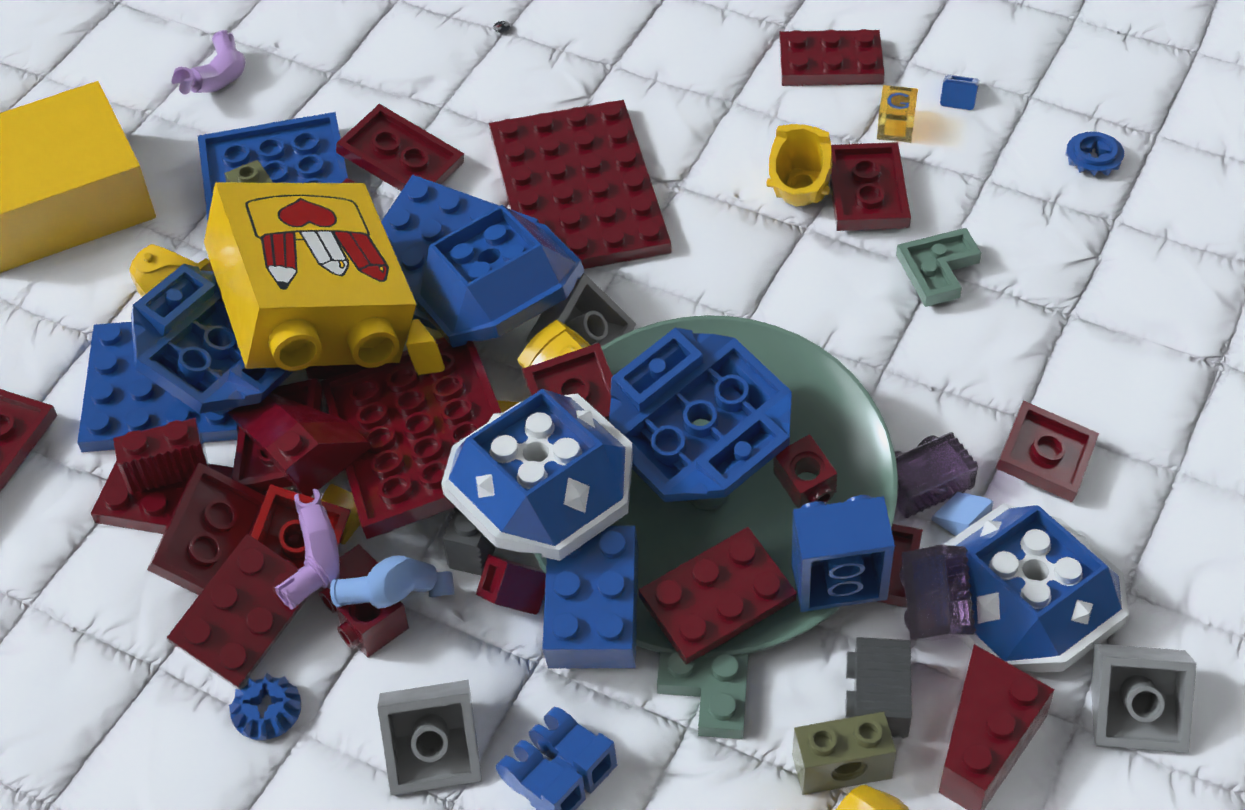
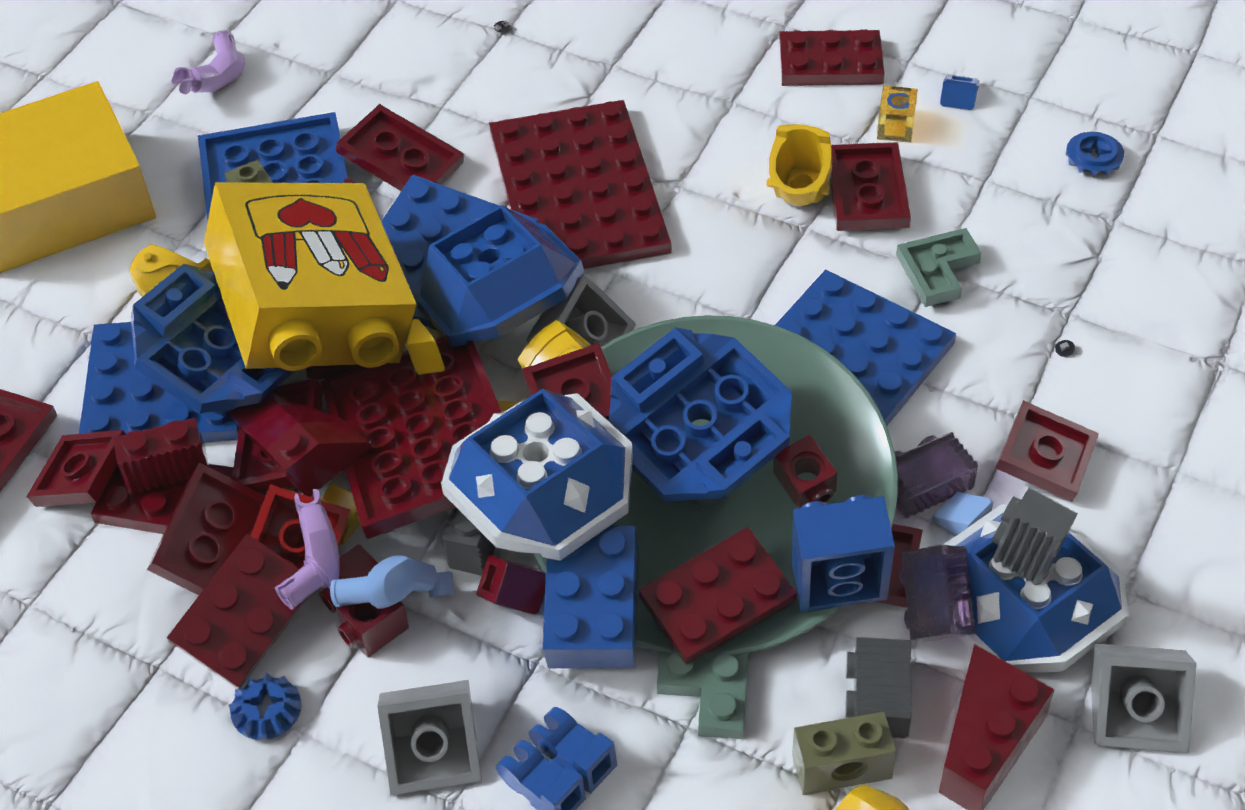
none -> dark red plate [26,430,126,507]
none -> blue plate [775,269,956,426]
none -> dark grey brick [991,487,1078,585]
none -> black piece [1055,340,1075,357]

